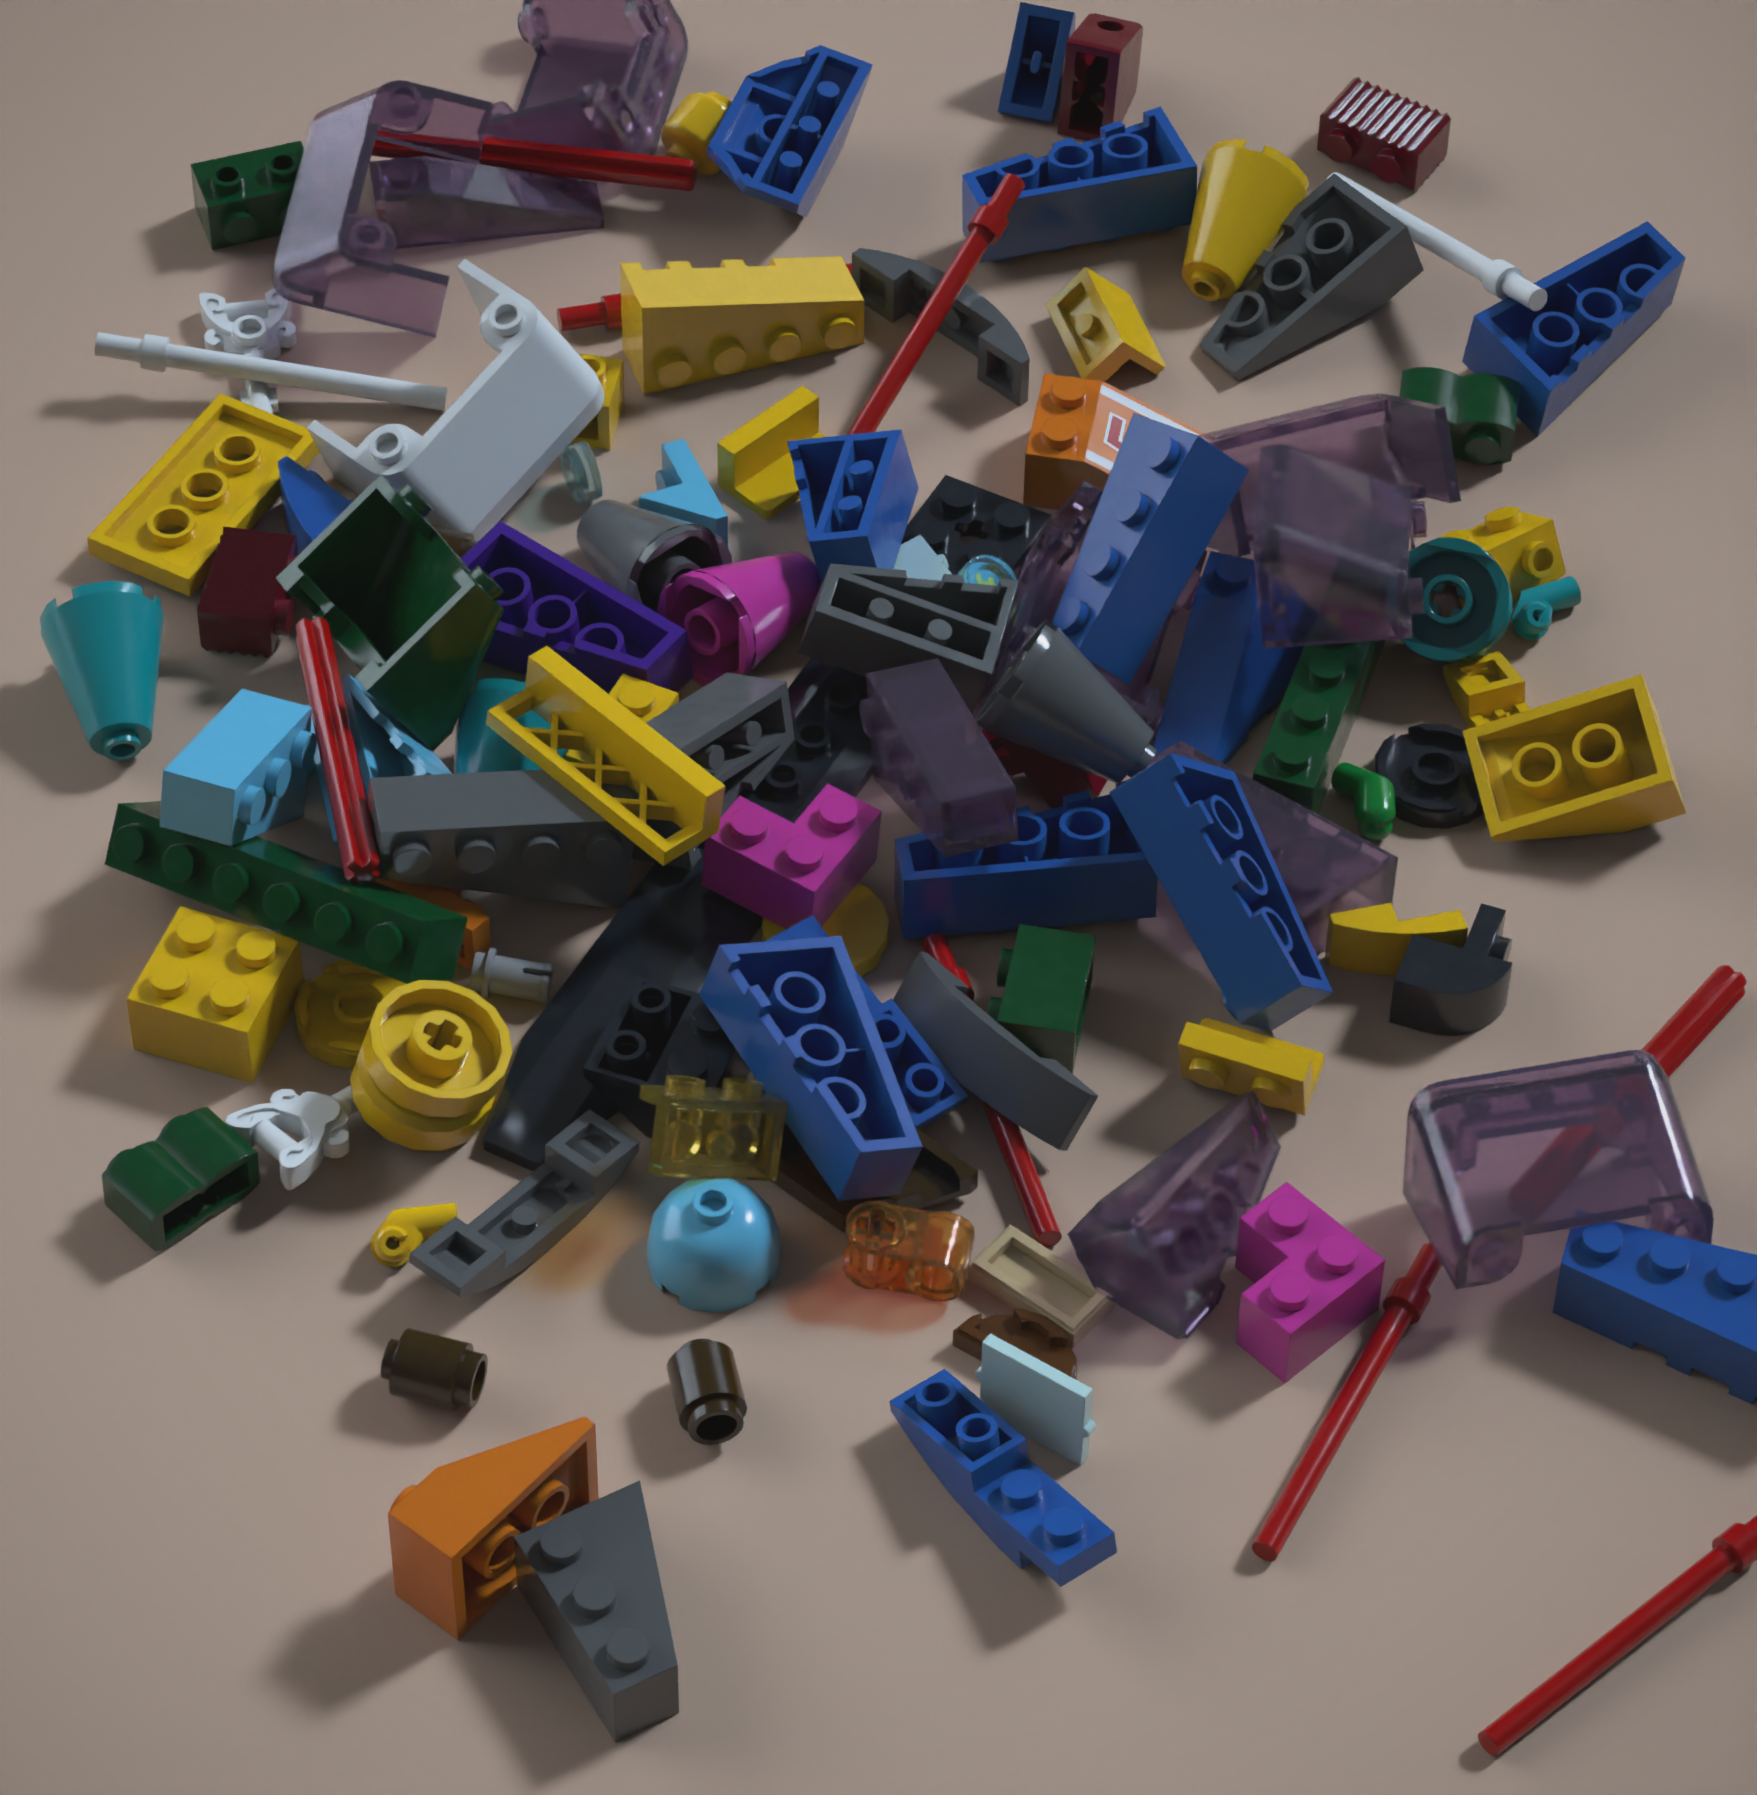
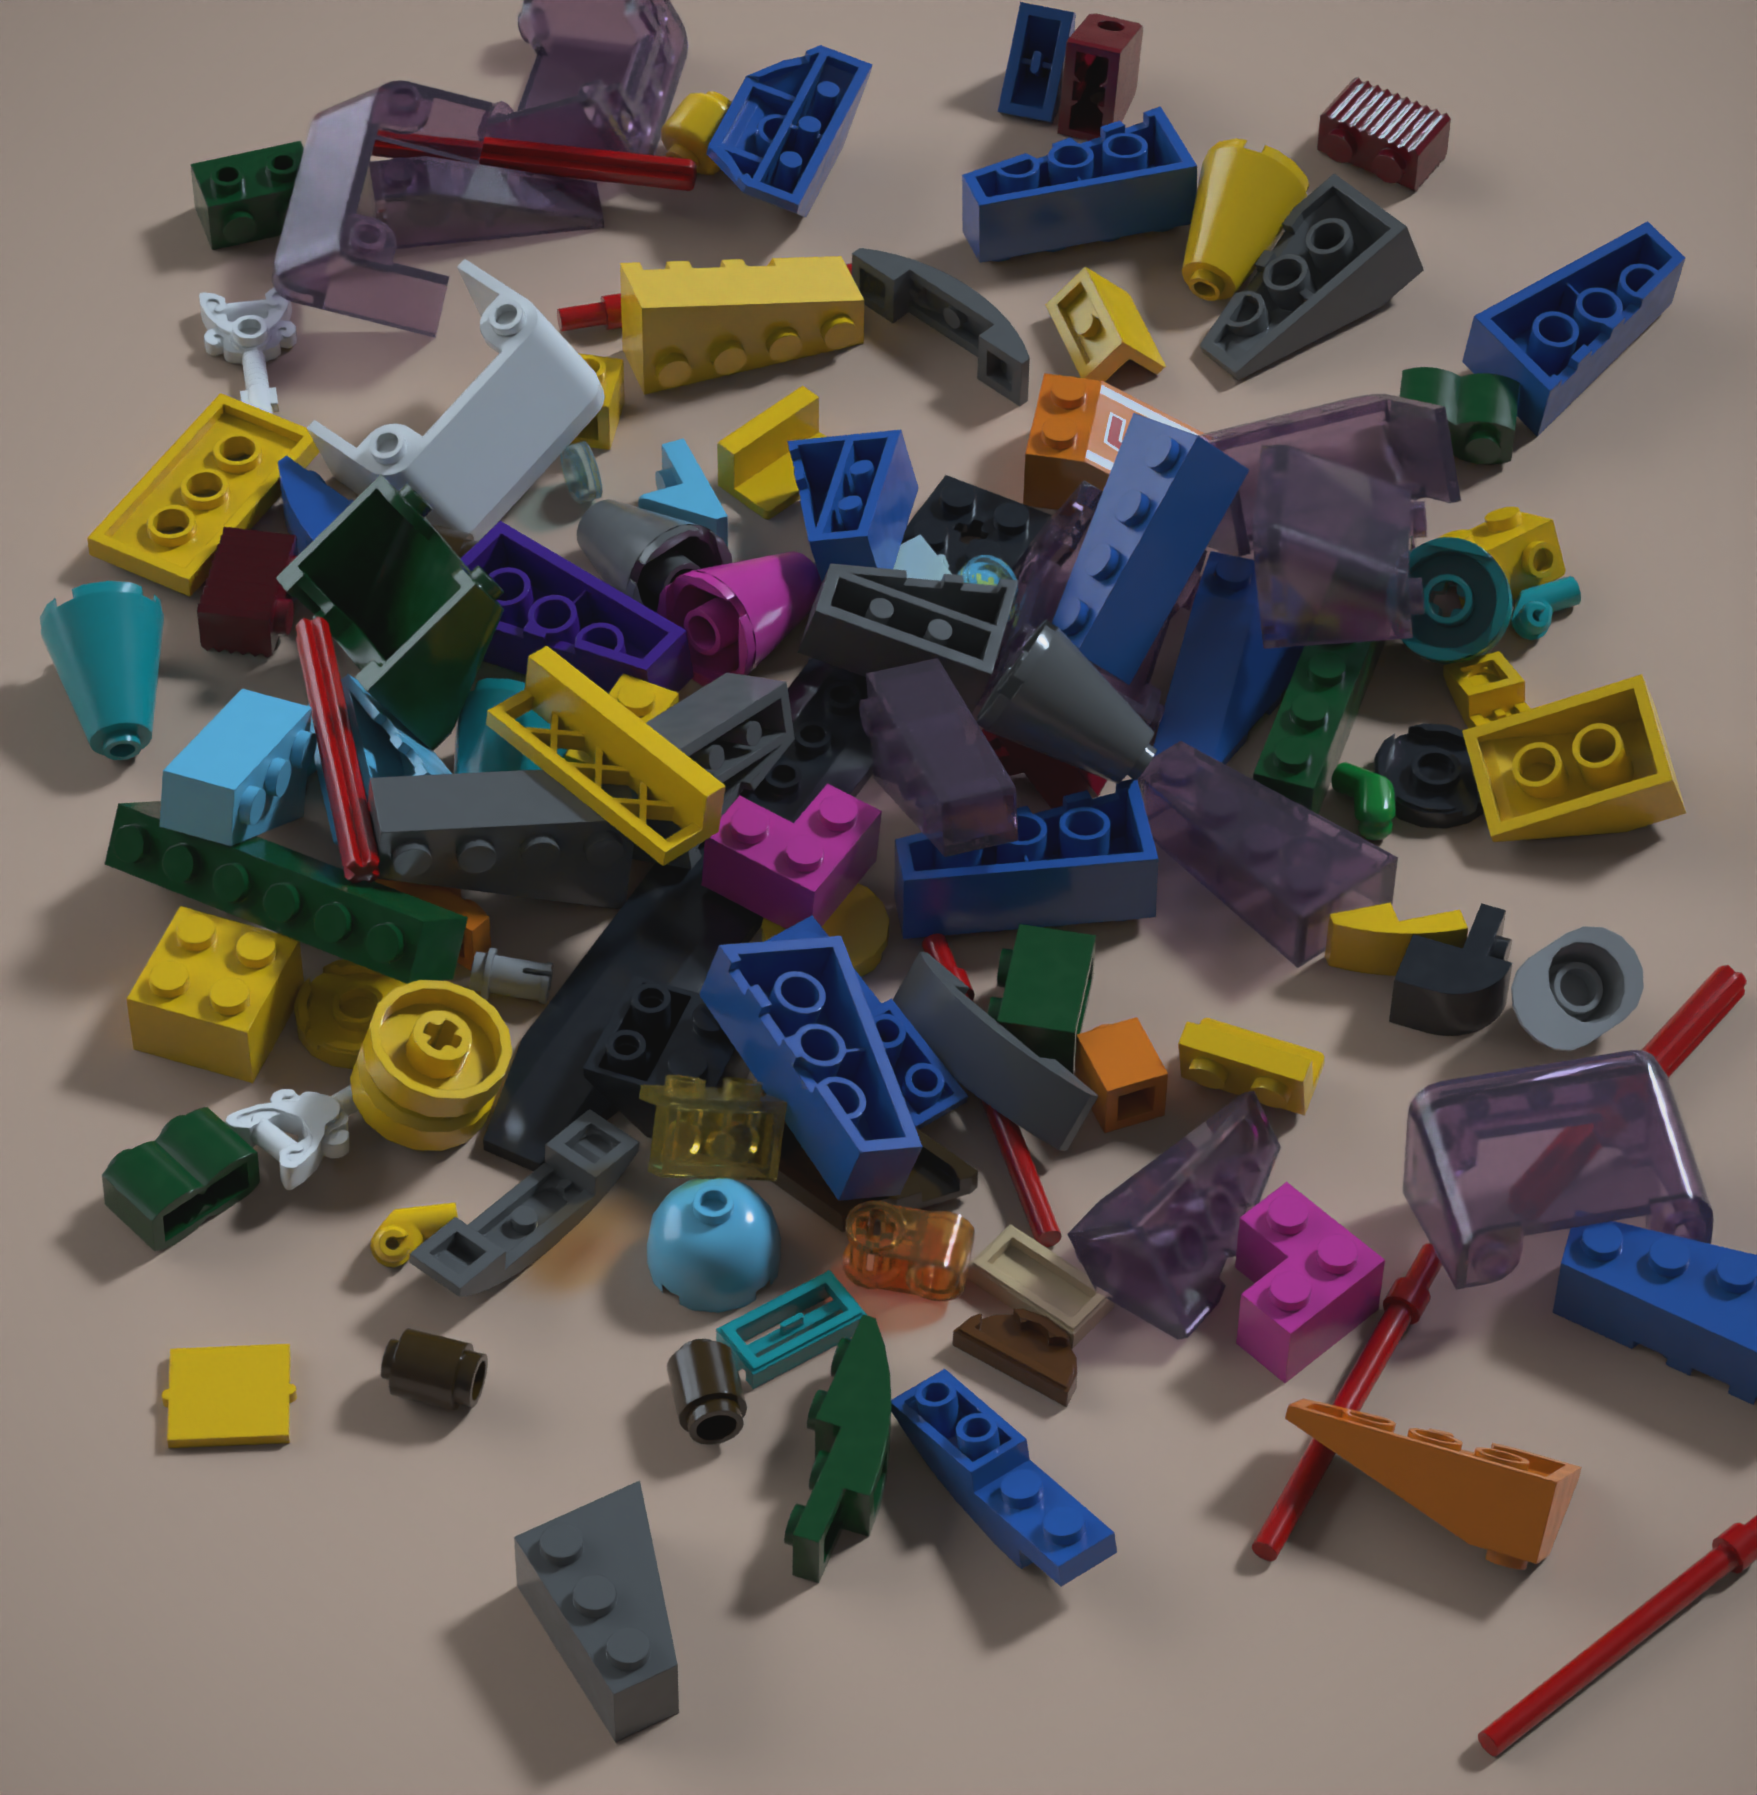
white bar [95,332,448,411] -> none
orange slope [388,1416,599,1640] -> none
red bar [846,173,1025,435] -> none
light aqua piece [975,1334,1096,1466] -> none
blue wedge [1109,753,1333,1031] -> none
white bar [1326,172,1548,311] -> none
none -> yellow piece [162,1344,297,1448]
none -> teal tile [716,1270,867,1389]
none -> dark green slope [784,1315,891,1583]
none -> orange brick [1074,1017,1168,1133]
none -> orange wedge [1285,1398,1582,1570]
none -> light grey piece [1511,926,1644,1051]

